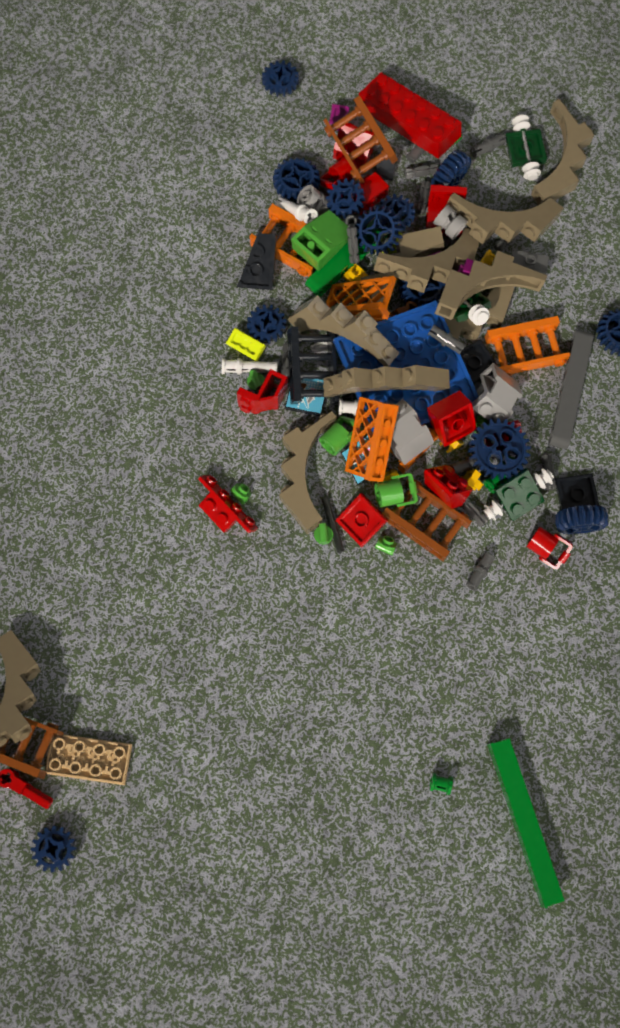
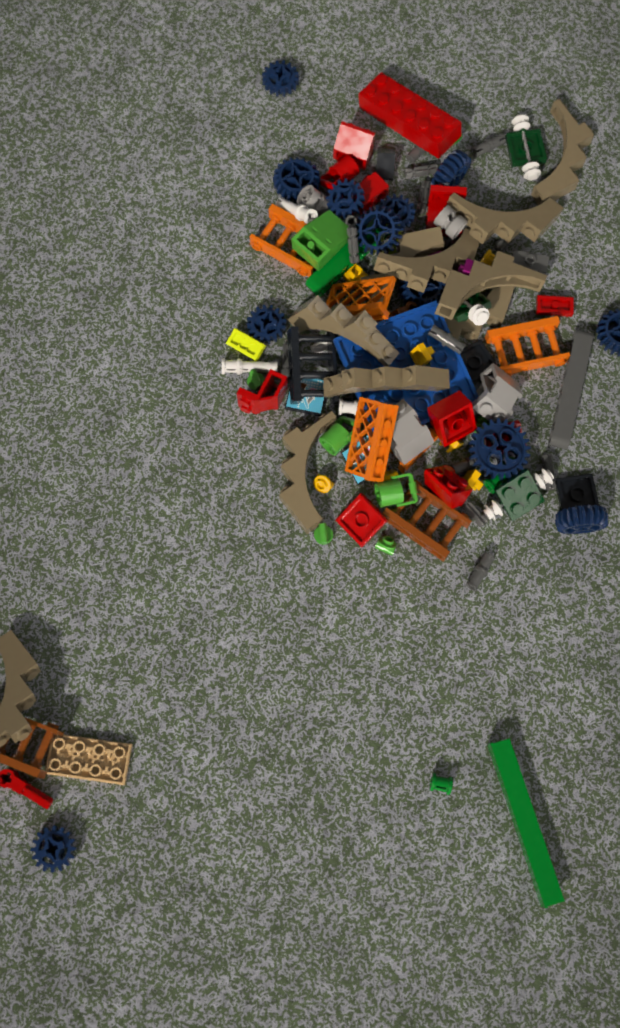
red bracket [198,475,258,533] -> none
bright green plate [230,483,251,505] -> none
black wing [237,233,277,290] -> none
pearl dark grey bar [321,497,345,553] -> none
dark orange fence [323,95,398,184] -> none
magenta bracket [329,104,349,131] -> none
red piece [526,526,573,569] -> none
none -> yellow plate [313,473,335,493]
none -> yellow tile [409,343,435,366]
none -> red plate [536,295,574,317]

